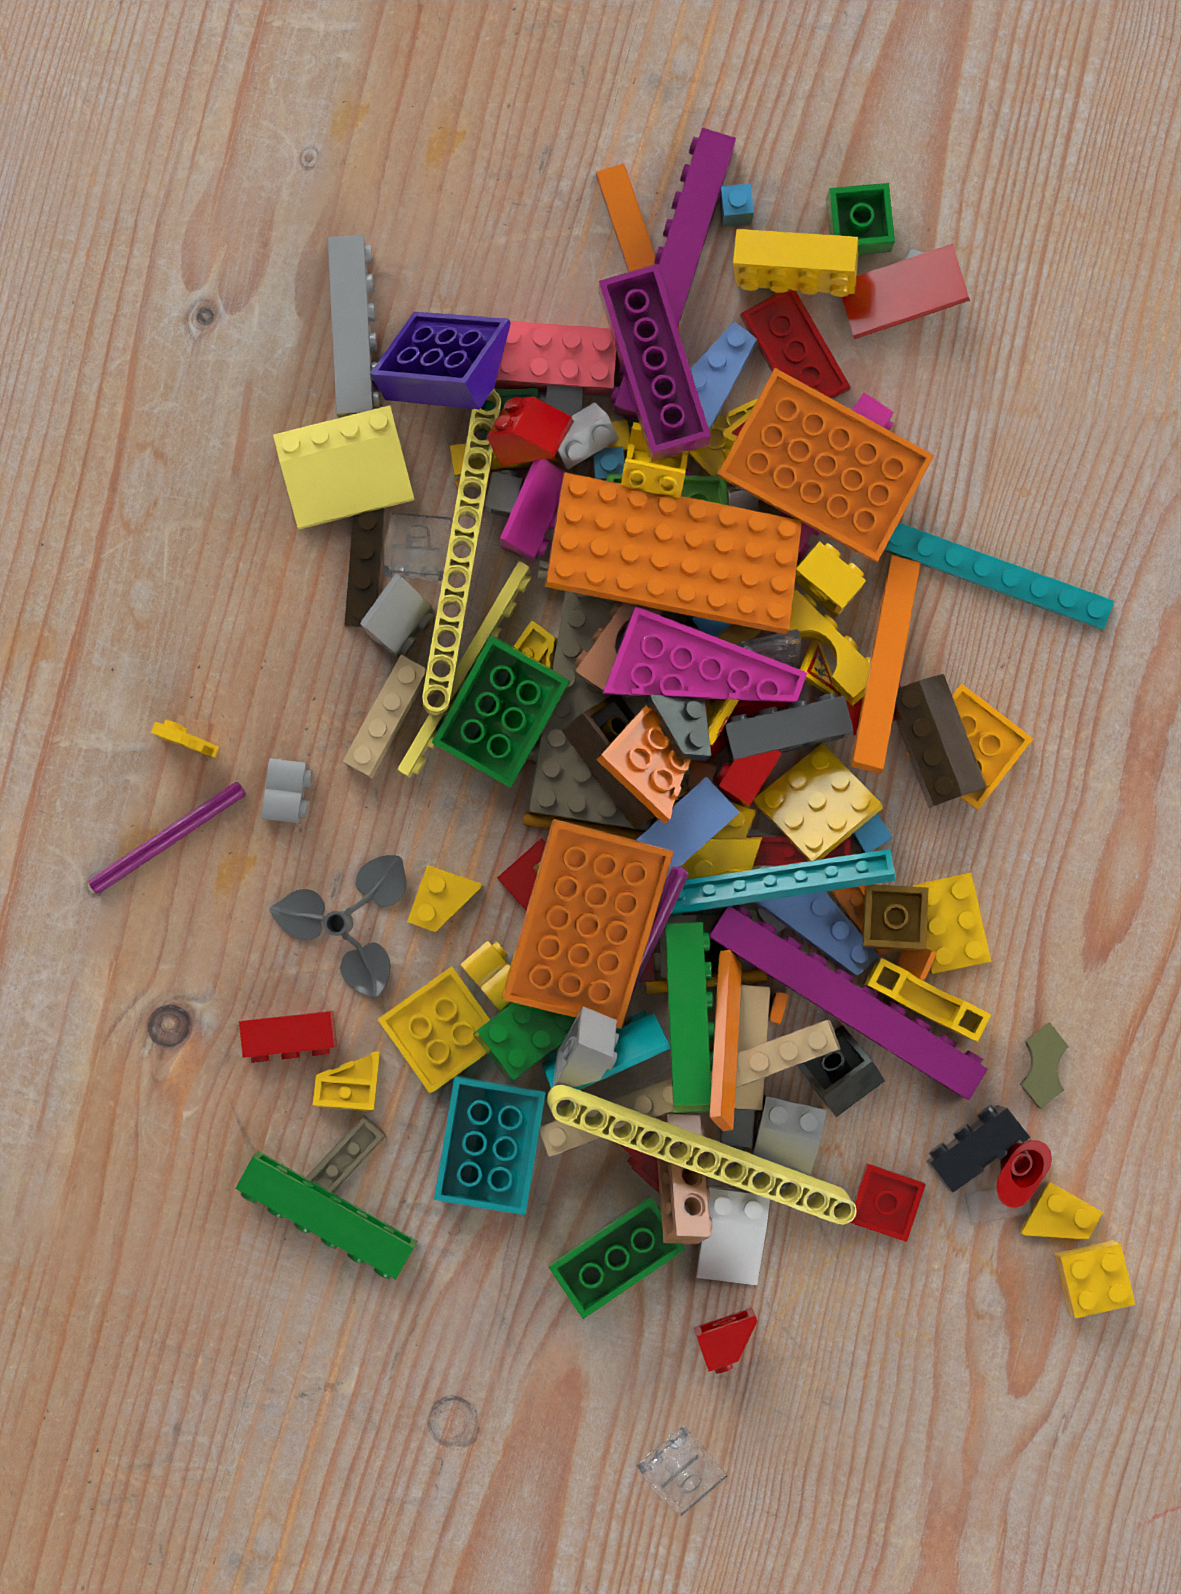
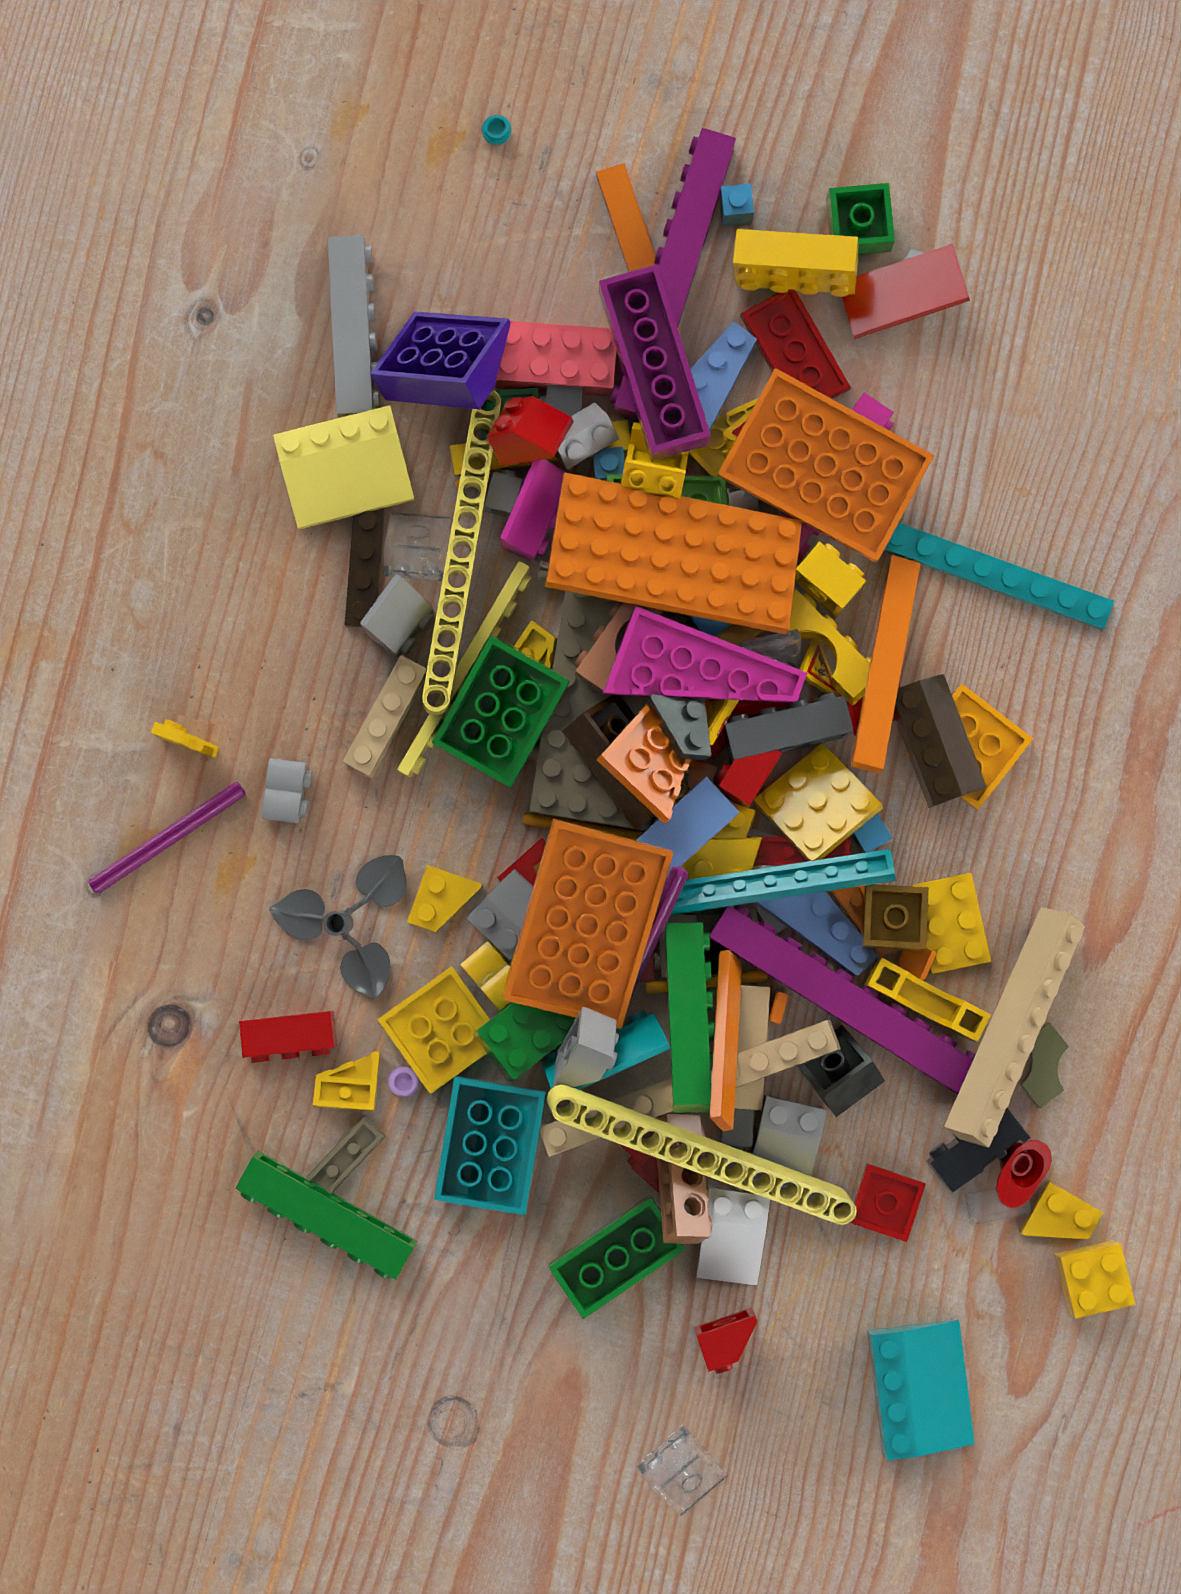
none -> lavender tile [388,1066,419,1097]
none -> light grey slope [467,869,533,960]
none -> teal plate [482,115,512,145]
none -> teal slope [867,1319,975,1461]
none -> tan brick [944,907,1085,1148]

